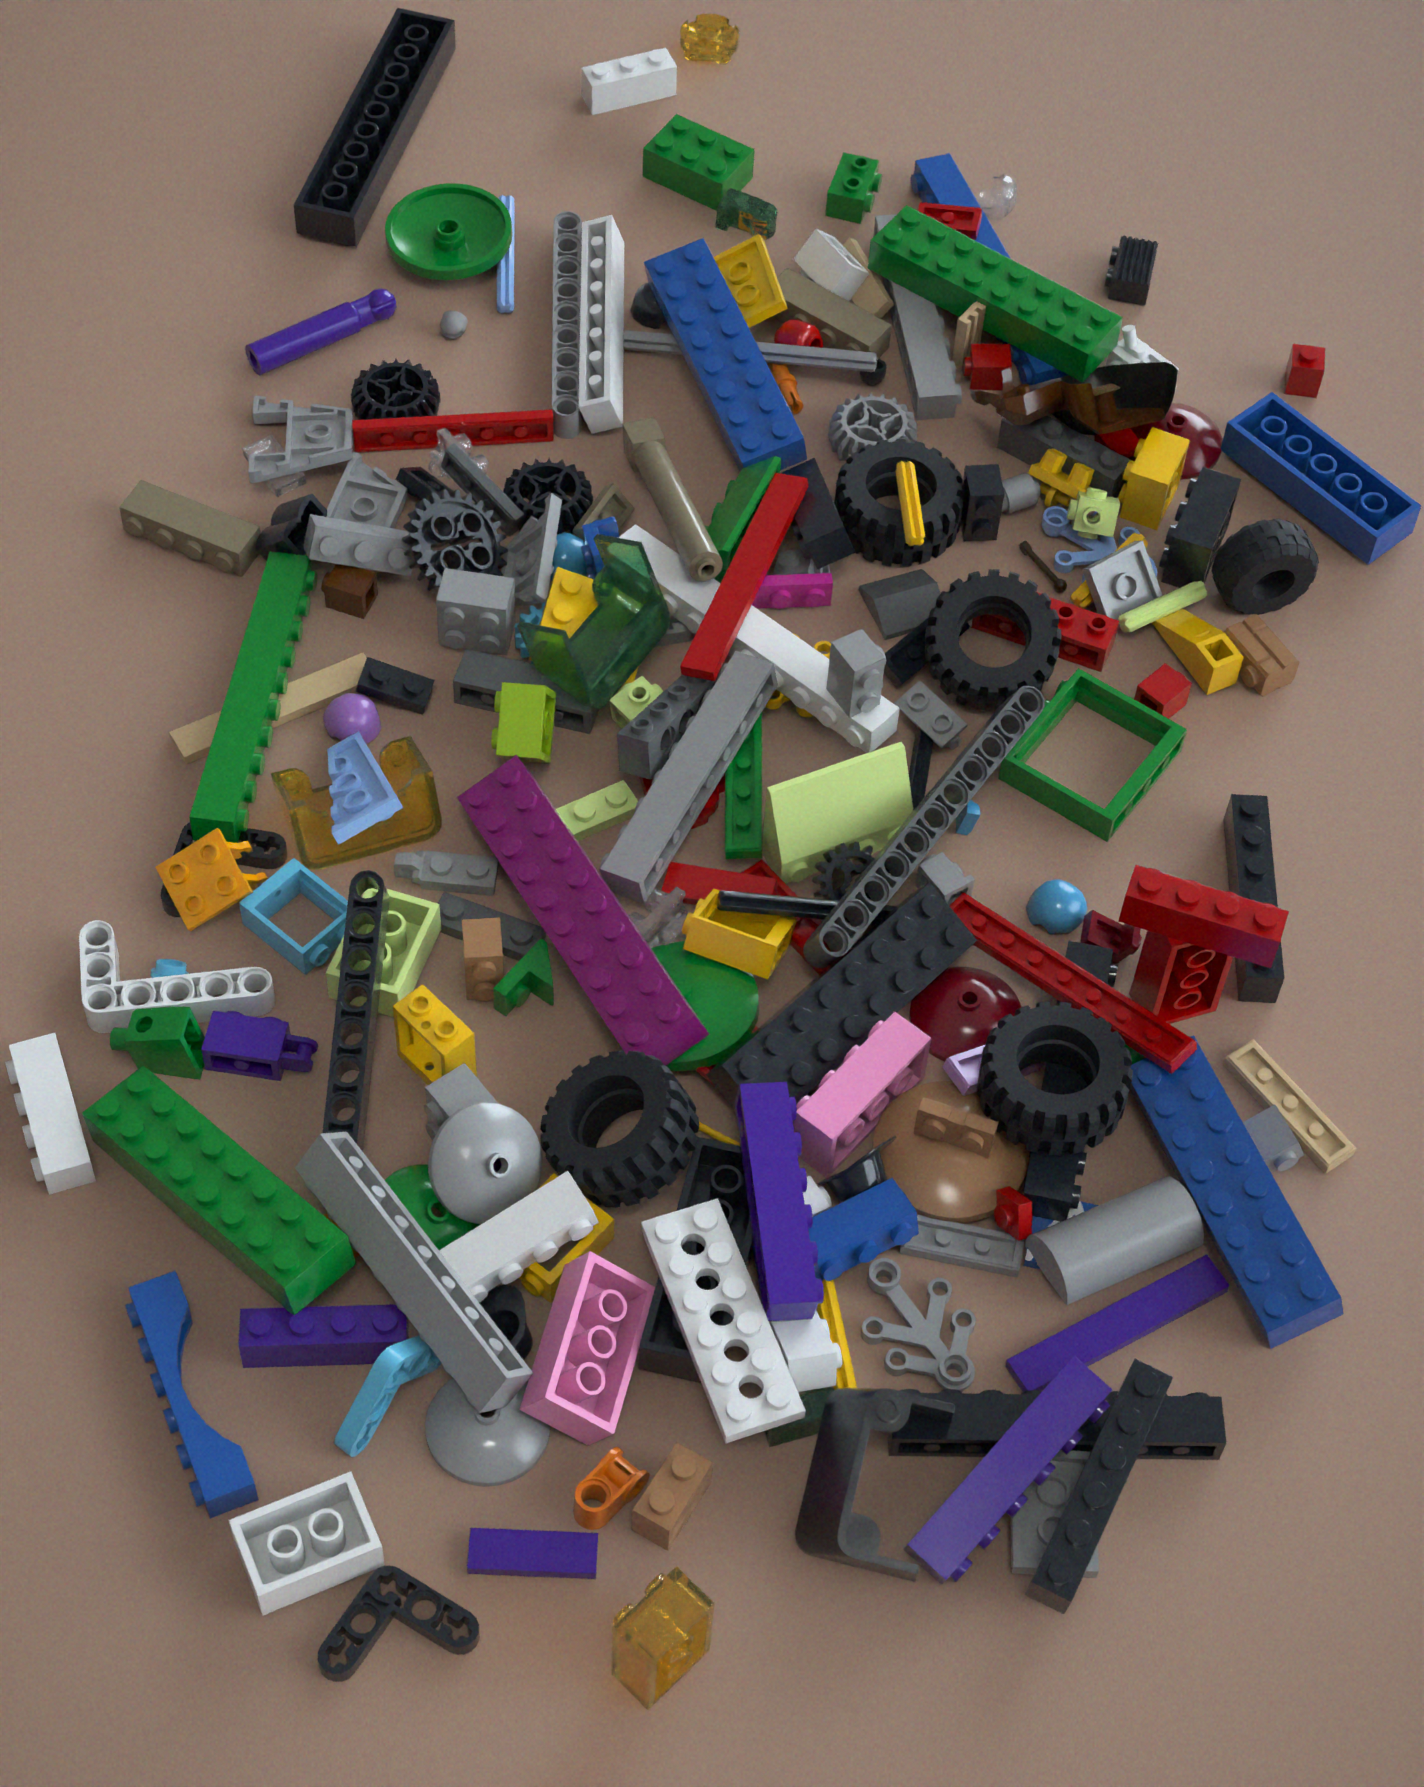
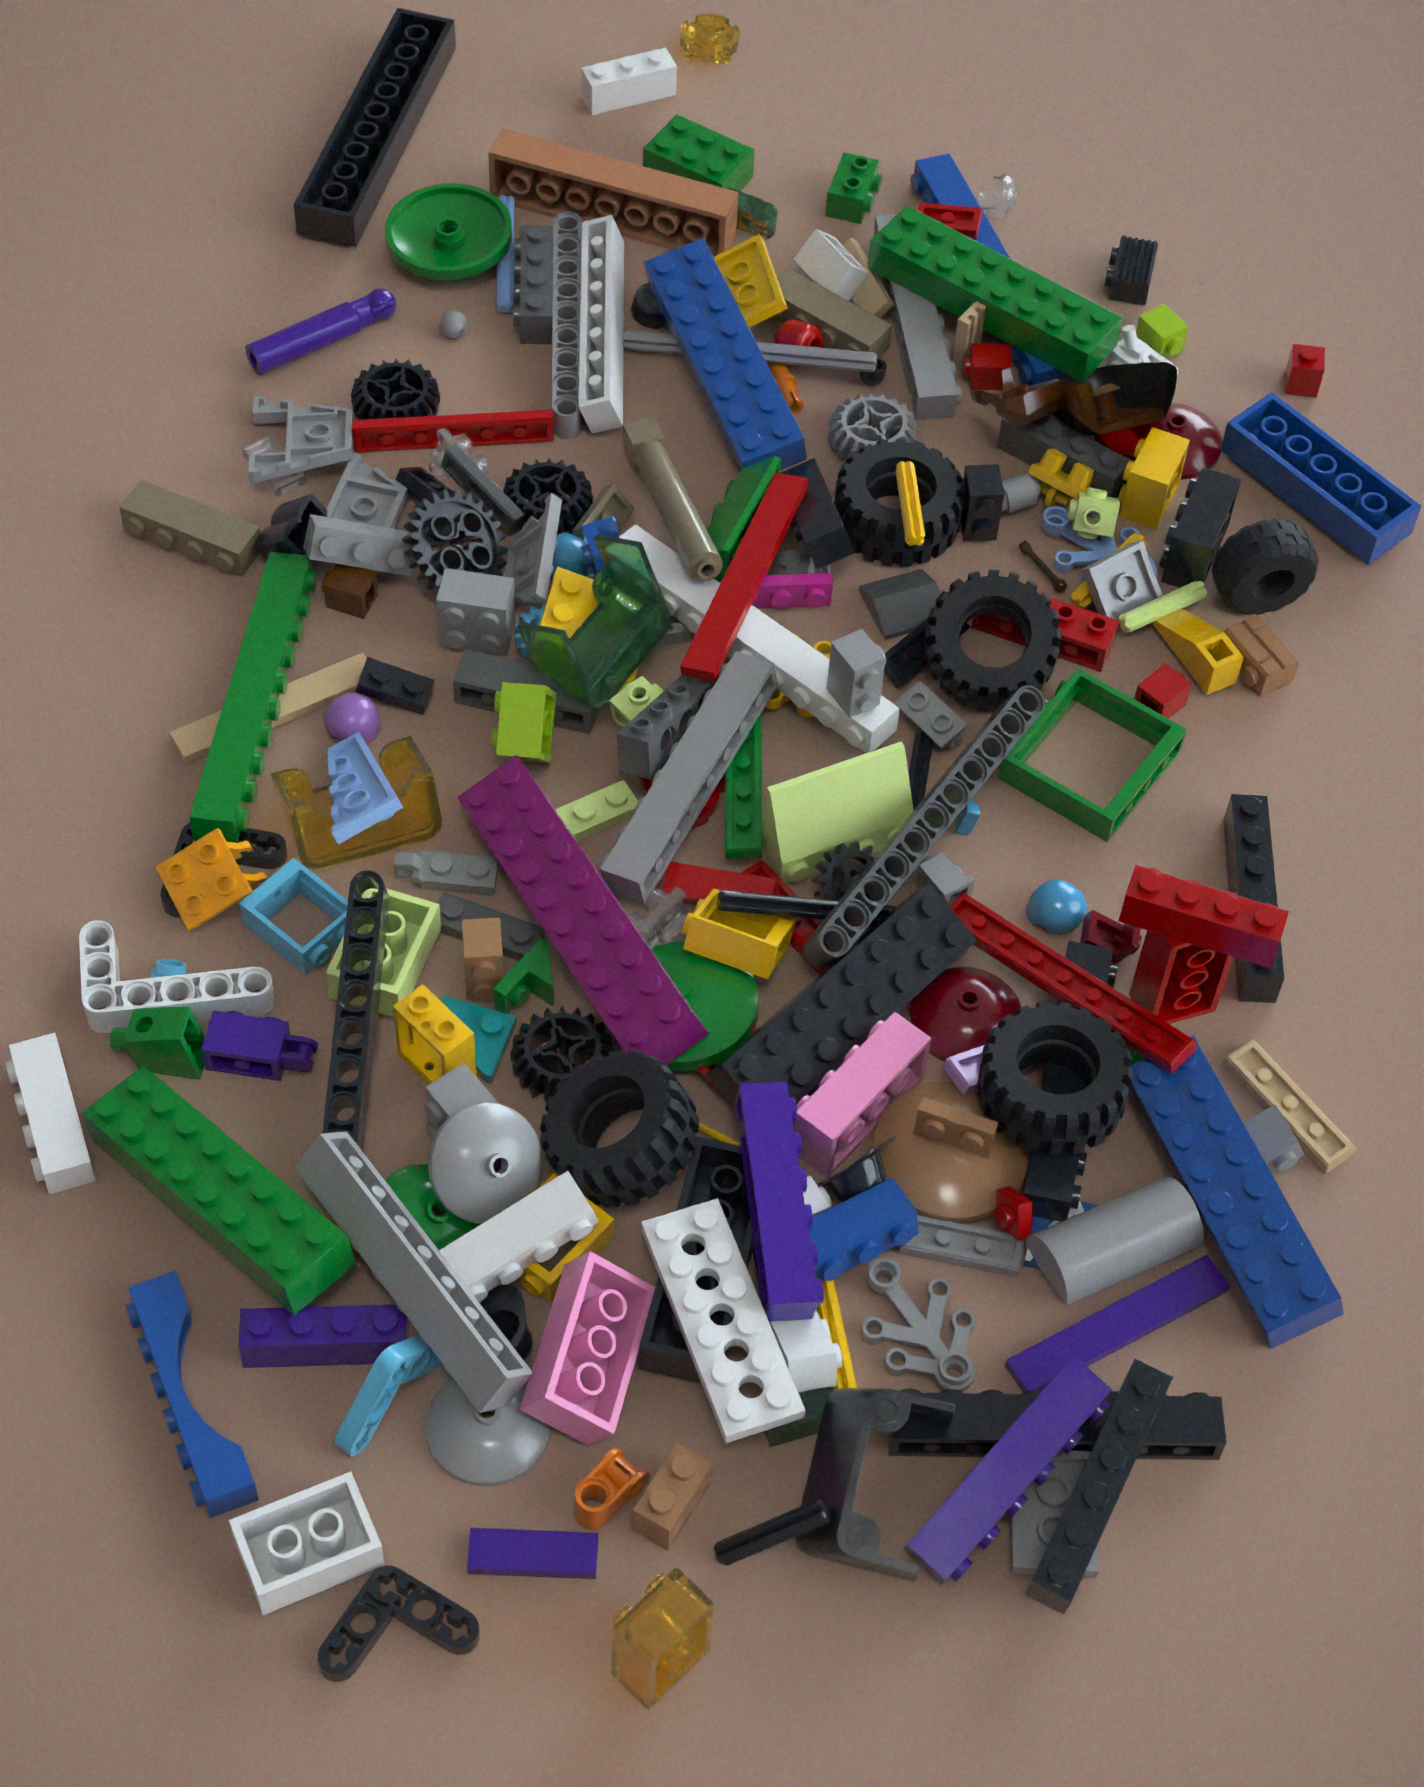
none -> teal wing [442,996,517,1084]
none -> nougat brick [488,129,739,257]
none -> black gear [510,1005,615,1103]
none -> dark grey brick [513,225,553,344]
none -> black axle [714,1499,831,1565]
none -> lime brick [1136,304,1189,358]

